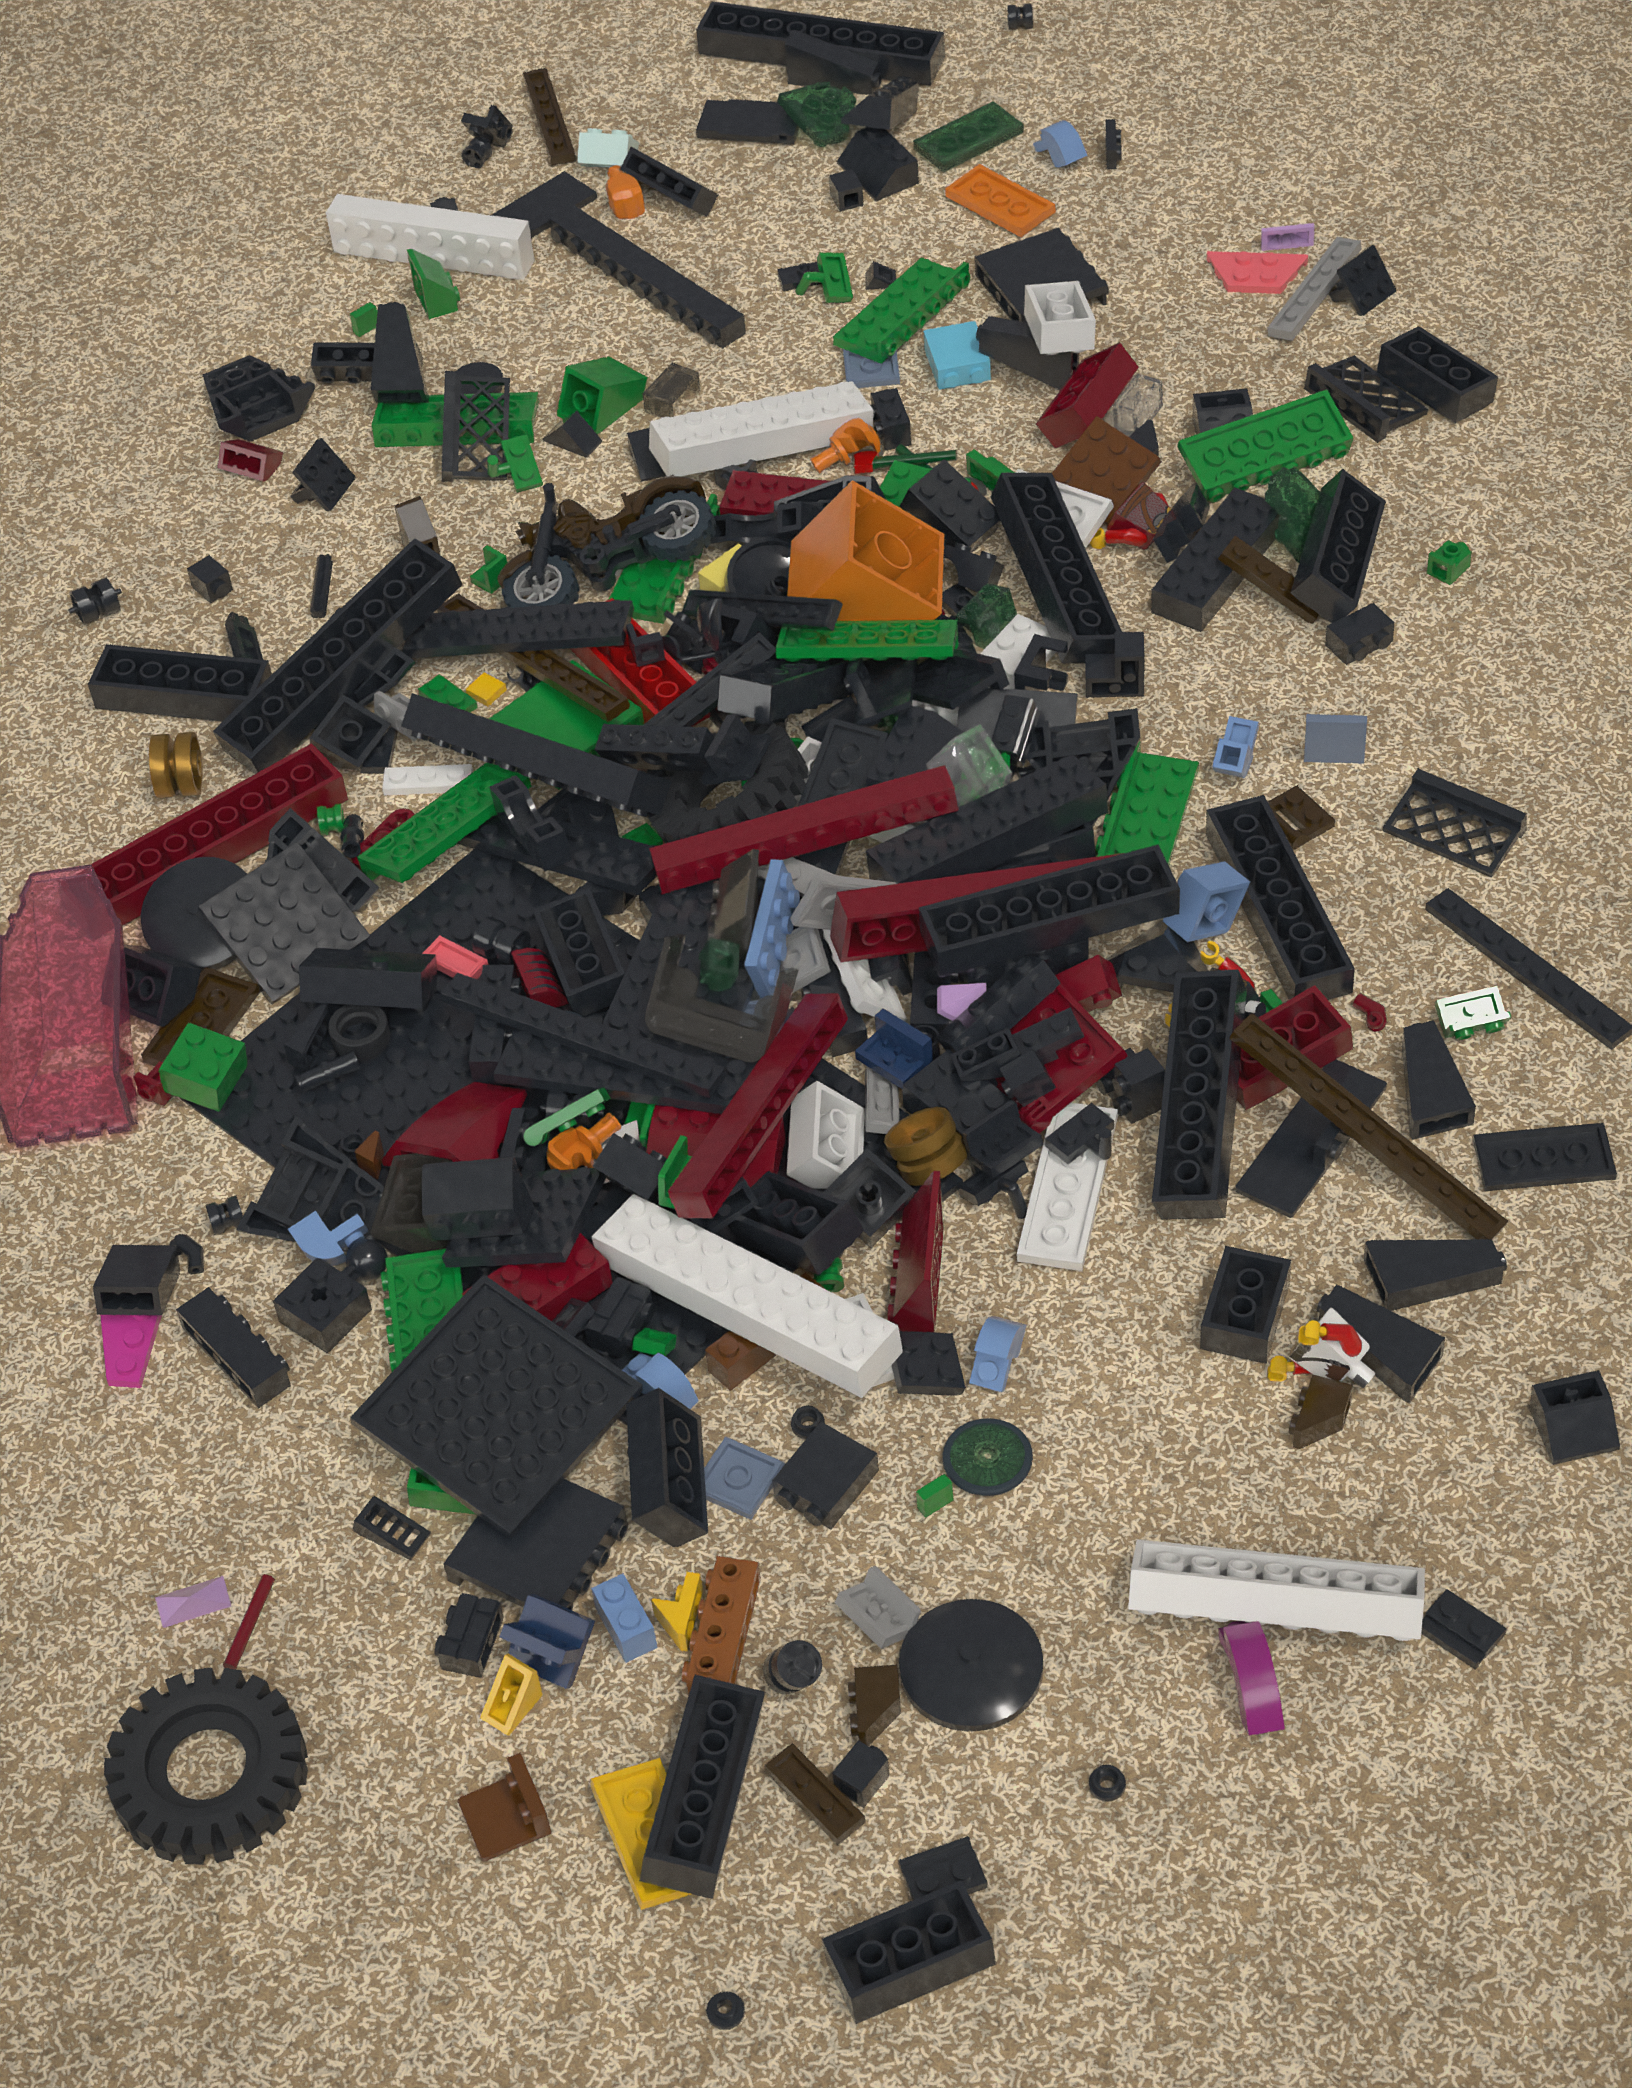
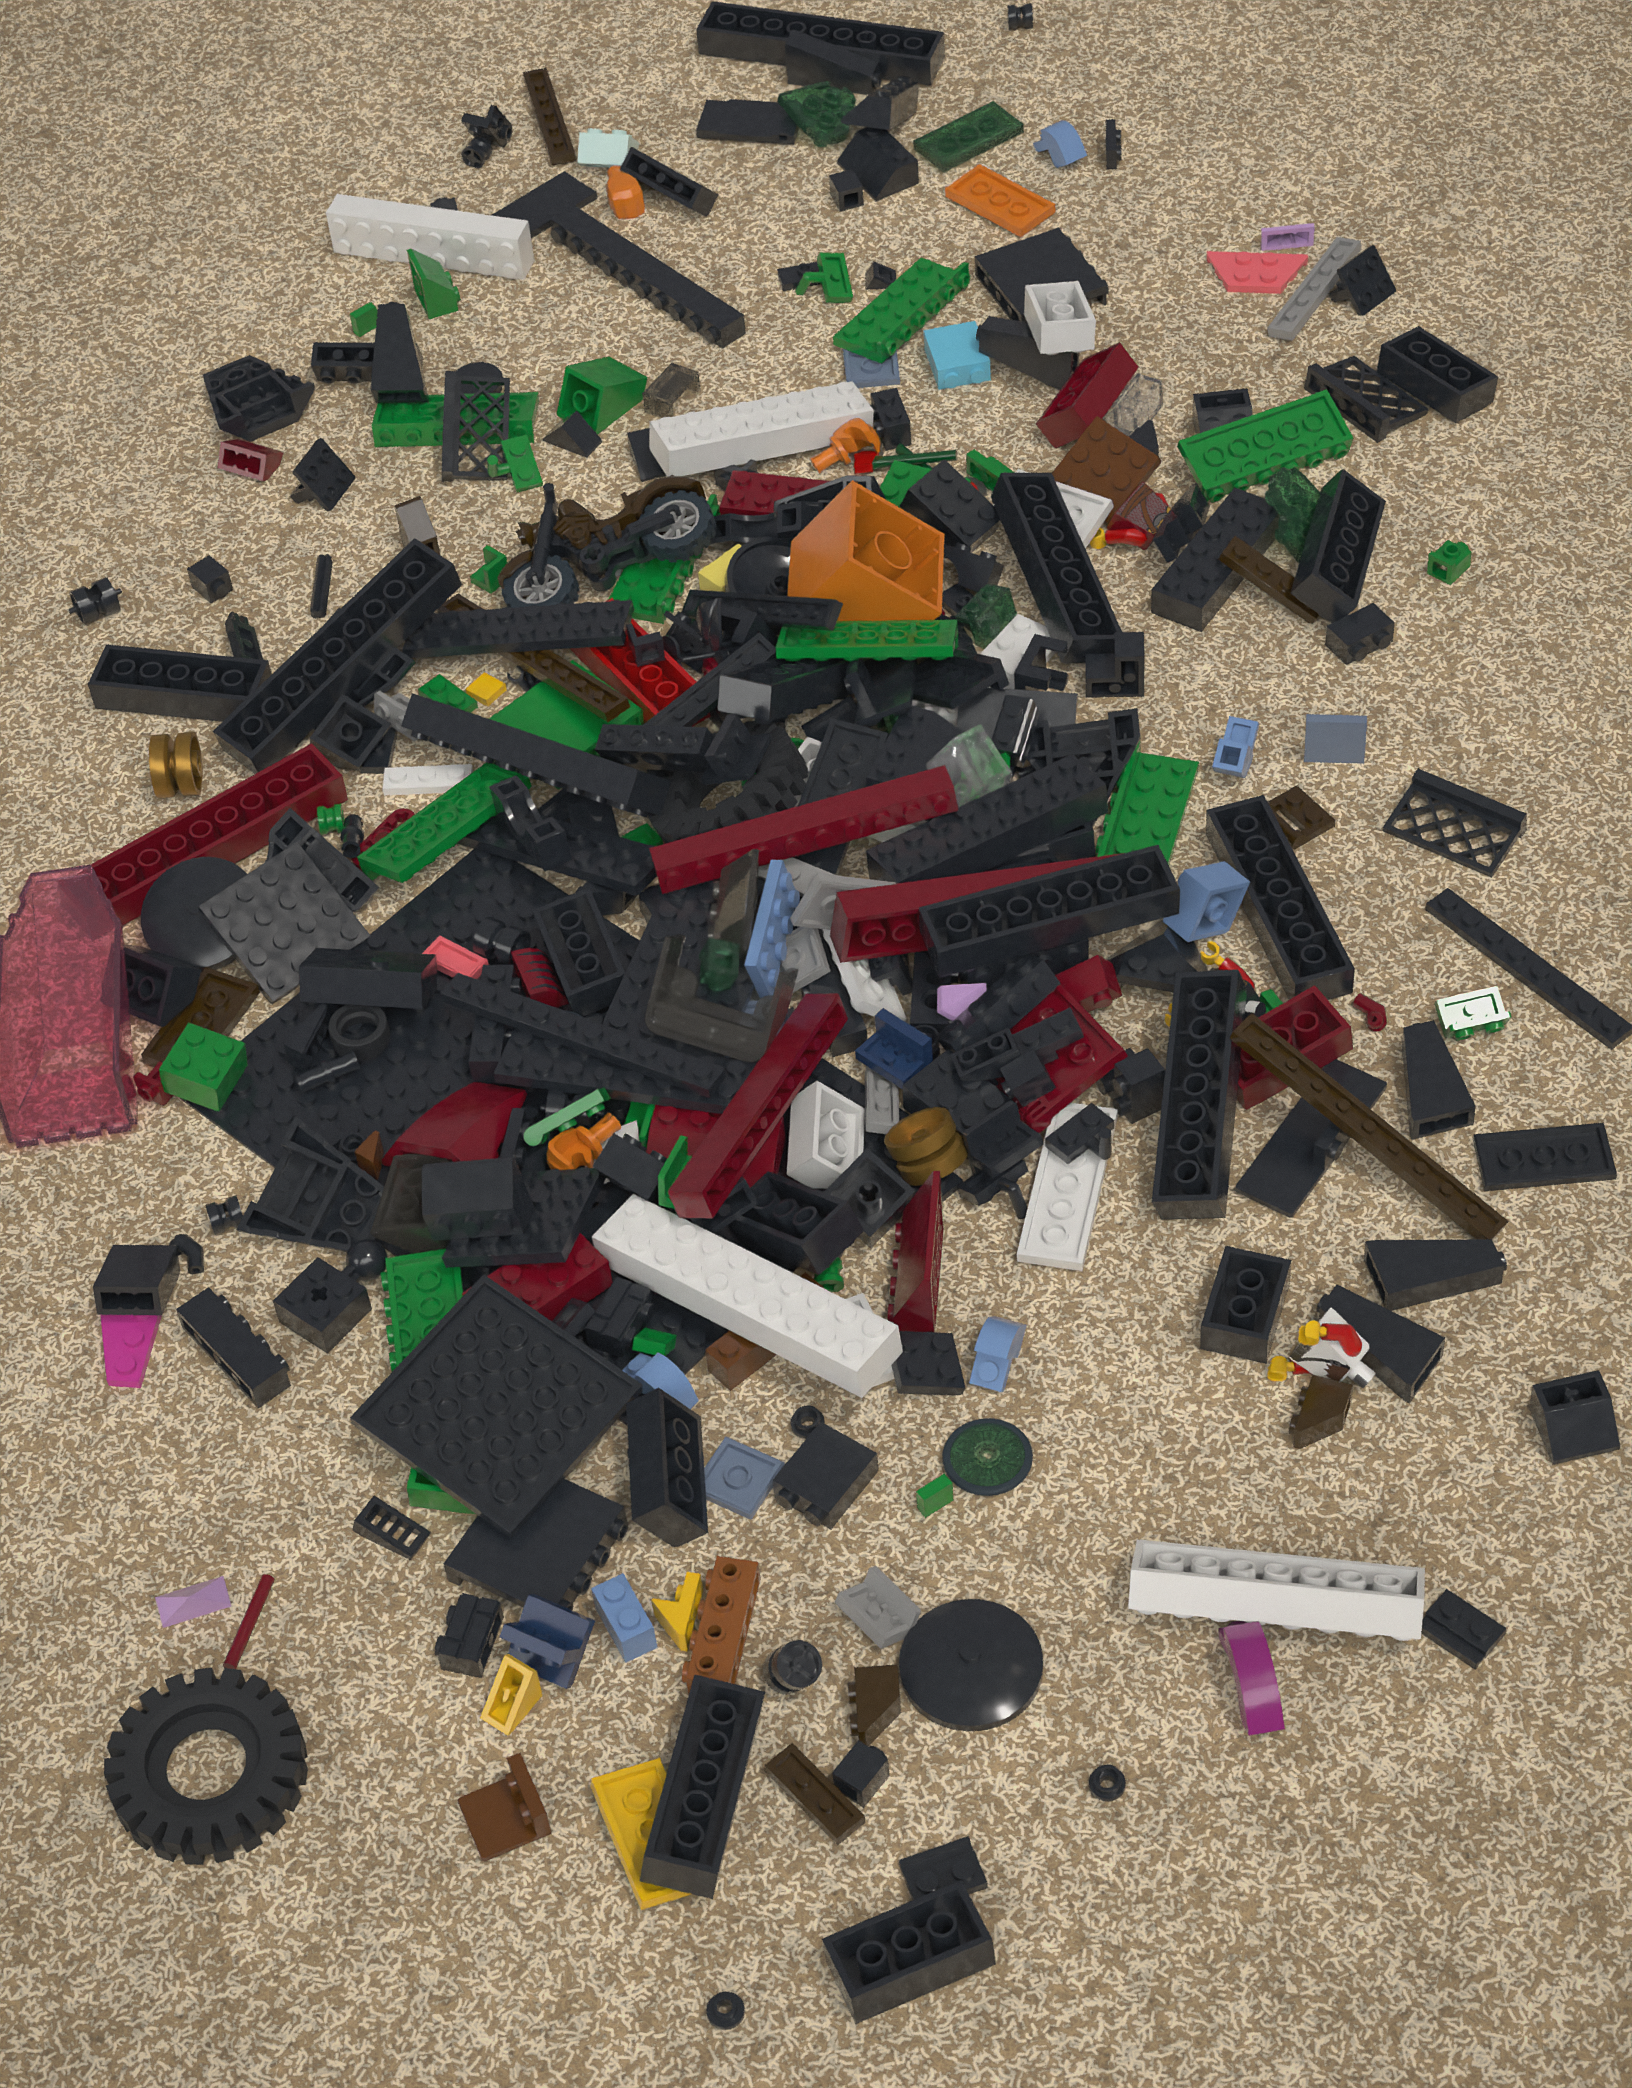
medium blue brick [288,1211,369,1266] -> none

